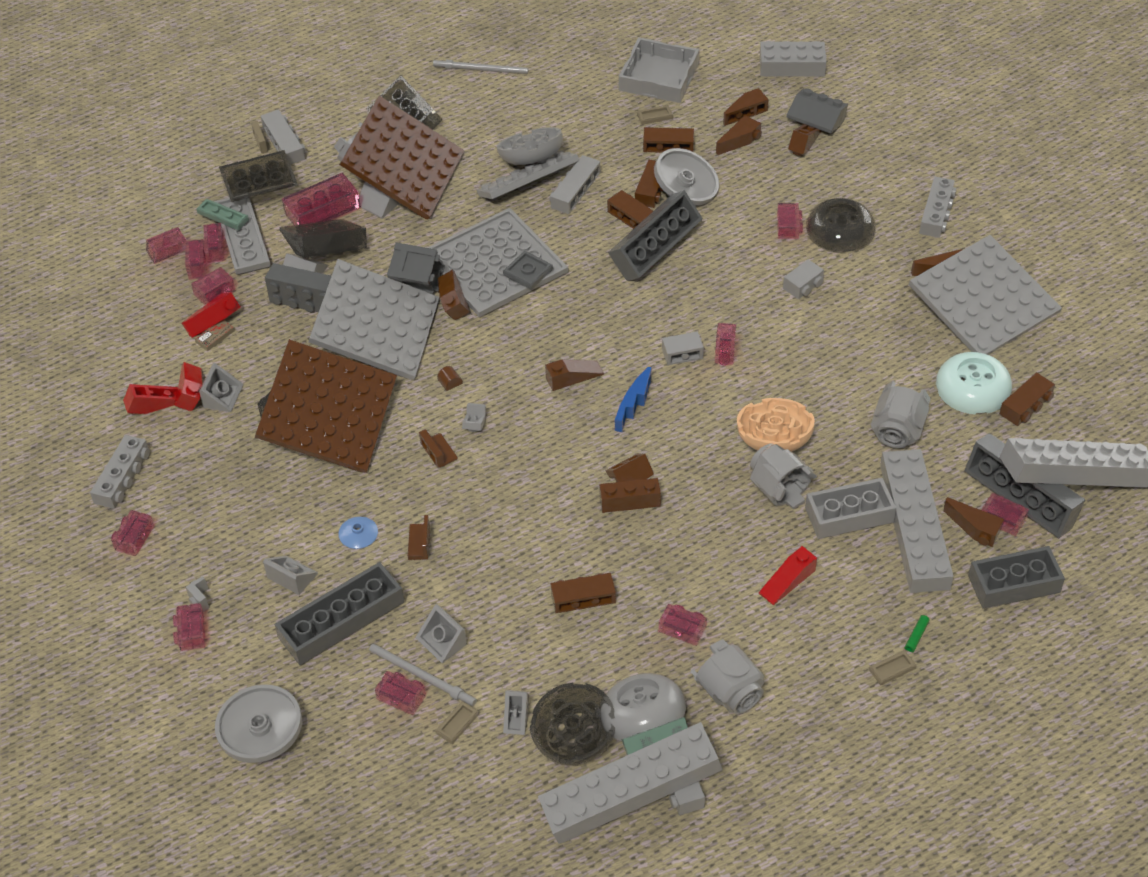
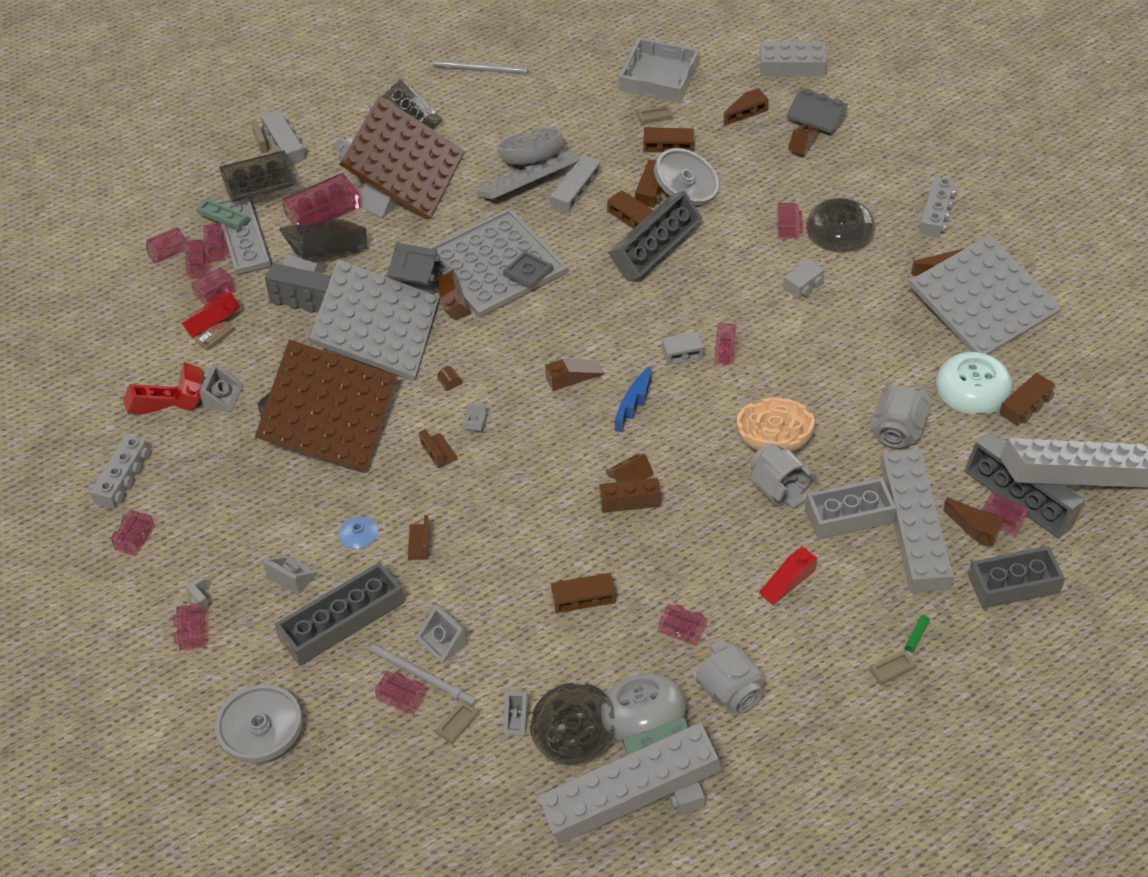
reddish brown slope [716,116,762,155] -> none

